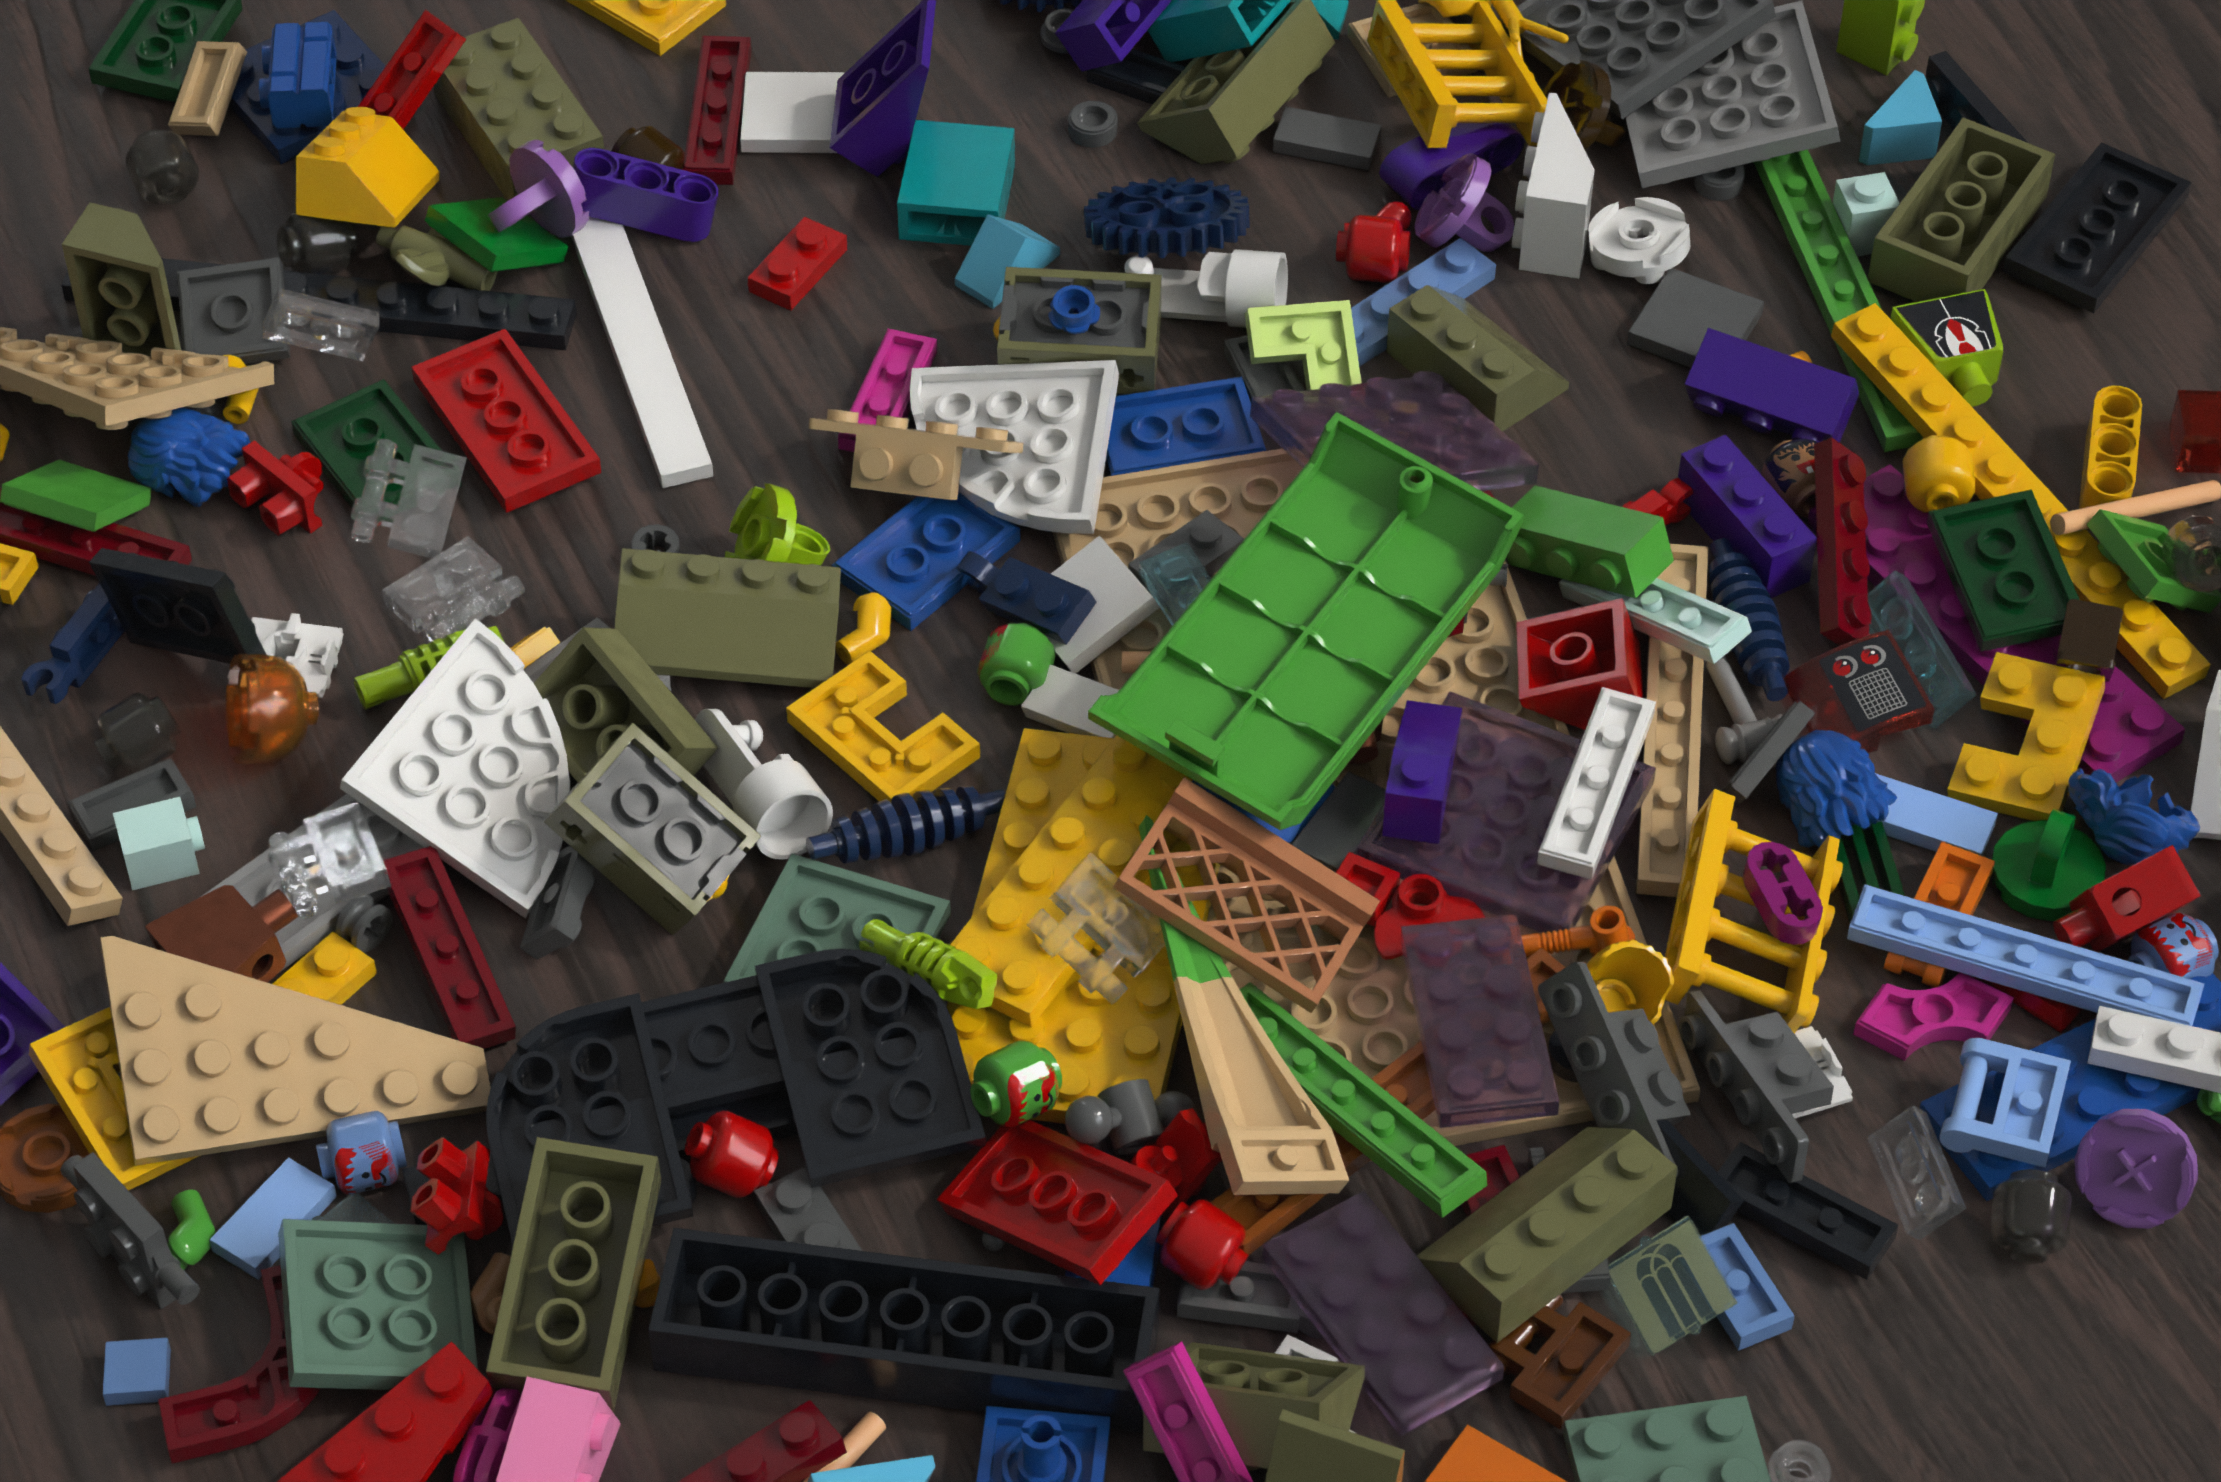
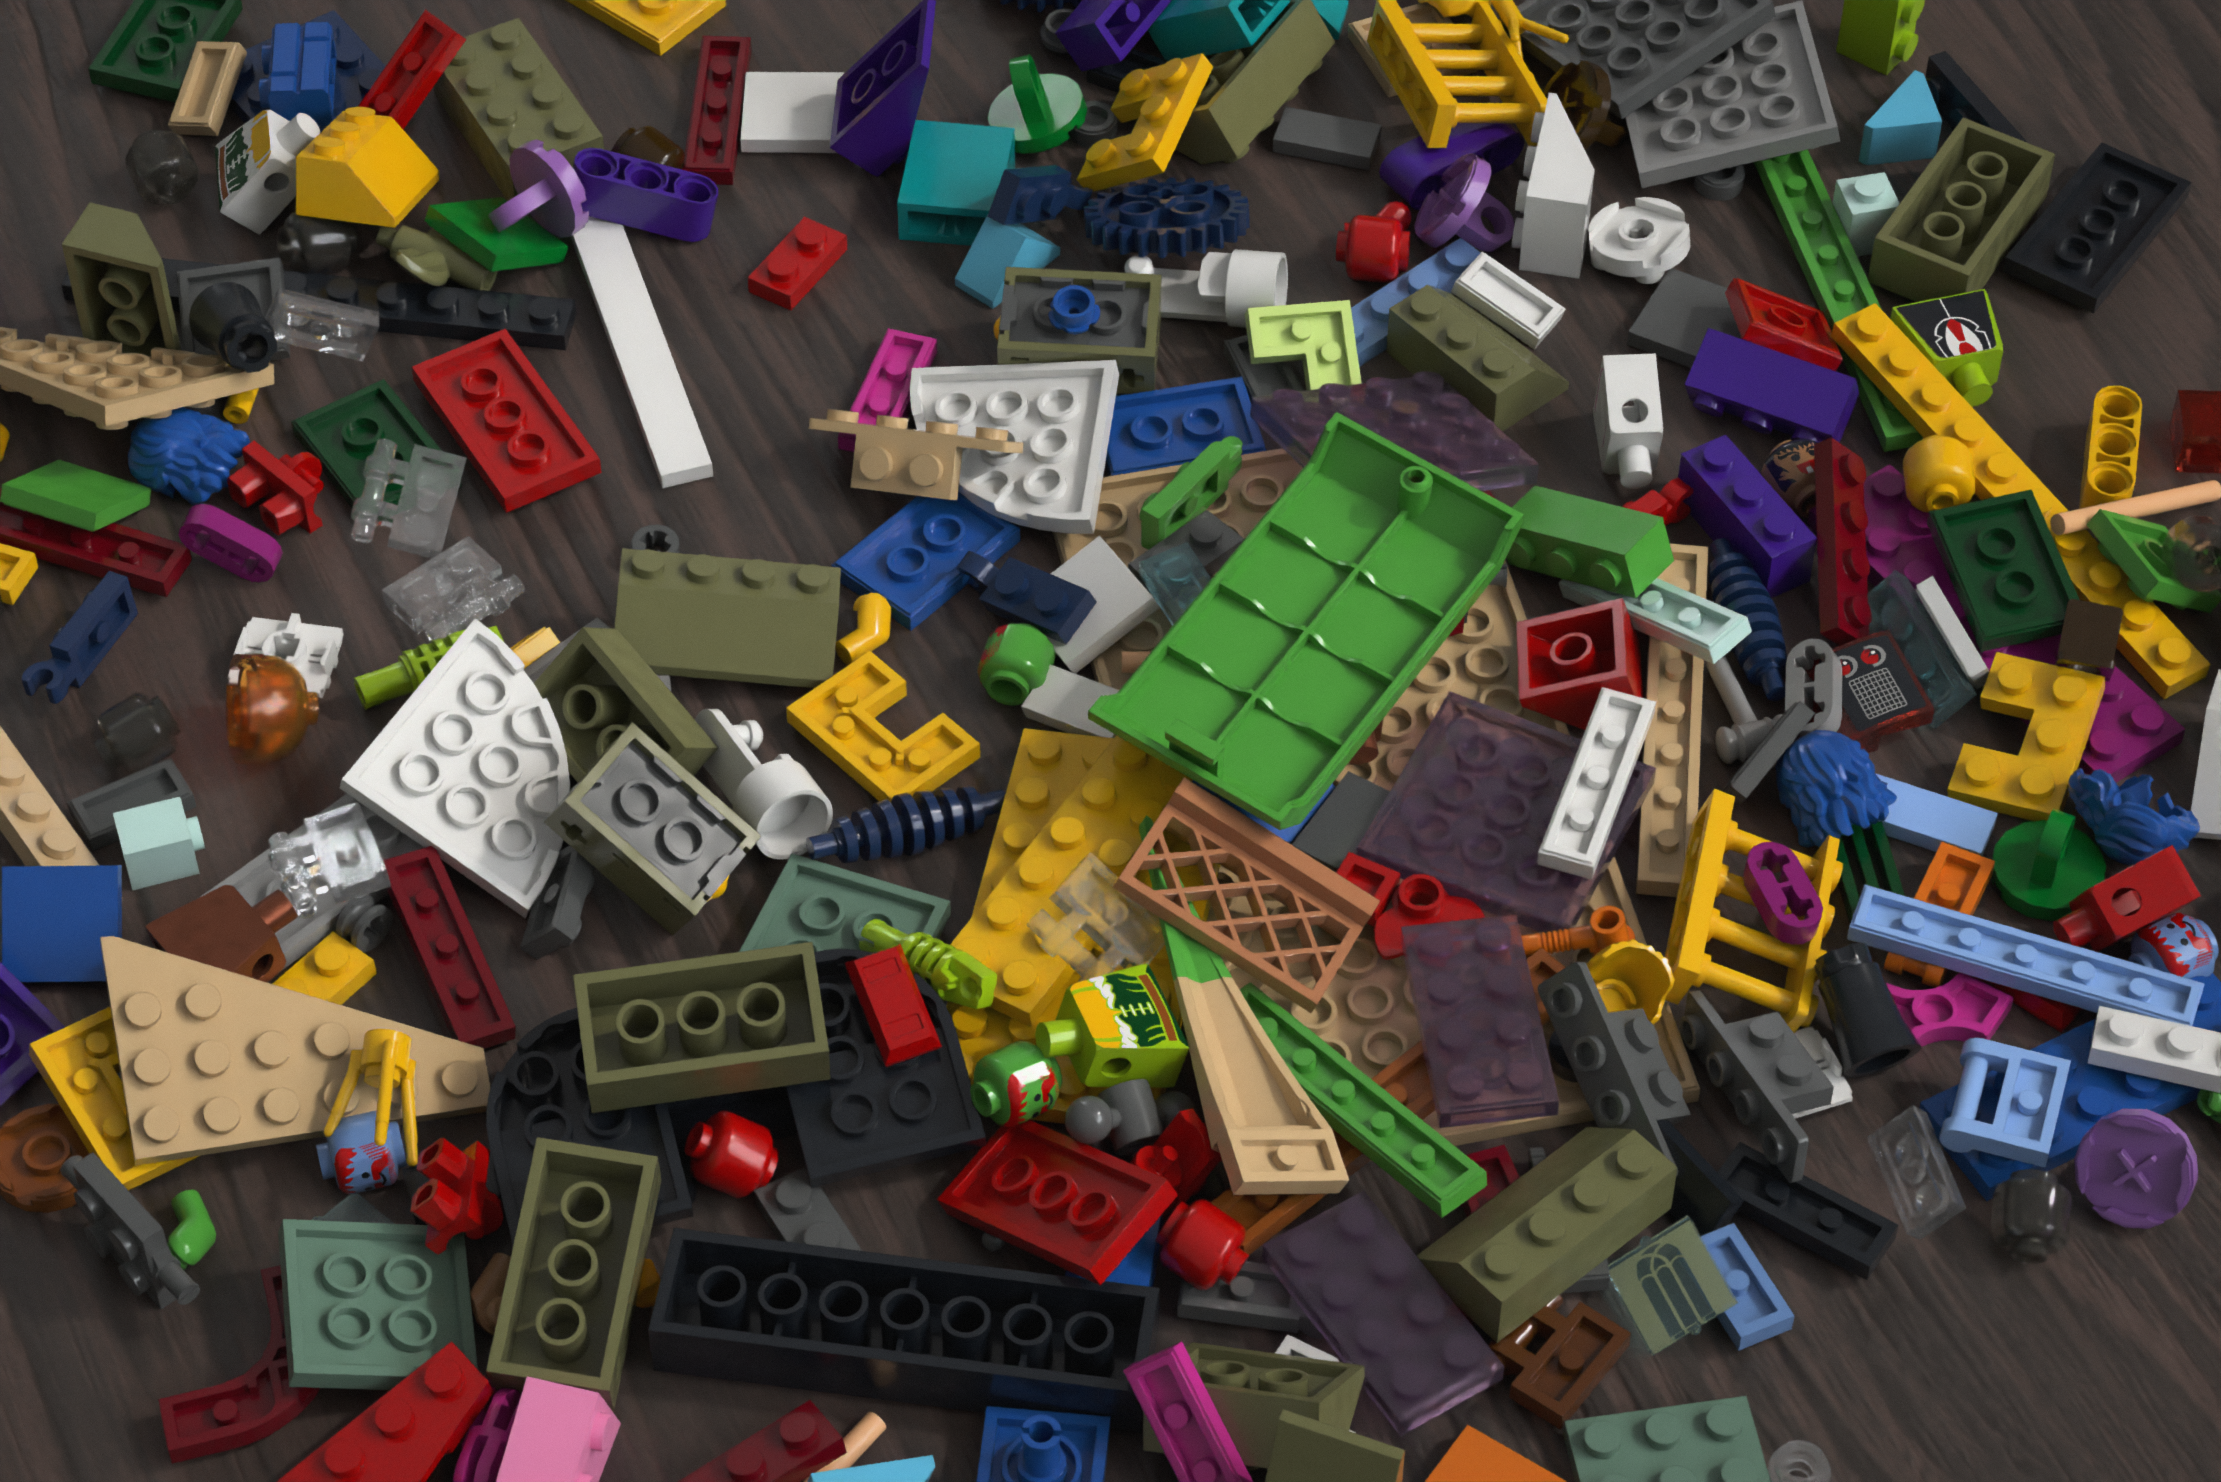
black plate [89,548,266,669] -> none
medium blue tile [103,1338,171,1406] -> none
light blue tile [210,1157,337,1280] -> none
lime tile [725,483,830,566] -> none
dark purple slope [1382,700,1462,844] -> none
none -> blue tile [2,865,122,982]
none -> magenta beam [178,504,283,583]
none -> black plant [189,282,277,373]
none -> white torso [215,110,320,235]
none -> yellow plant [323,1029,418,1167]
none -> olive brick [573,942,831,1113]
none -> red tile [845,944,942,1067]
none -> green tile [987,54,1087,154]
none -> dark blue plate [988,165,1093,225]
none -> lime torso [1035,964,1190,1088]
none -> yellow plate [1076,53,1213,192]
none -> bright green hinge [1139,436,1242,550]
none -> white tile [1451,251,1566,350]
none -> white torso [1593,353,1663,489]
none -> red tile [1725,278,1843,371]
none -> light grey beam [1785,639,1842,737]
none -> black plant [1814,942,1922,1078]
none -> white tile [1915,576,1989,689]

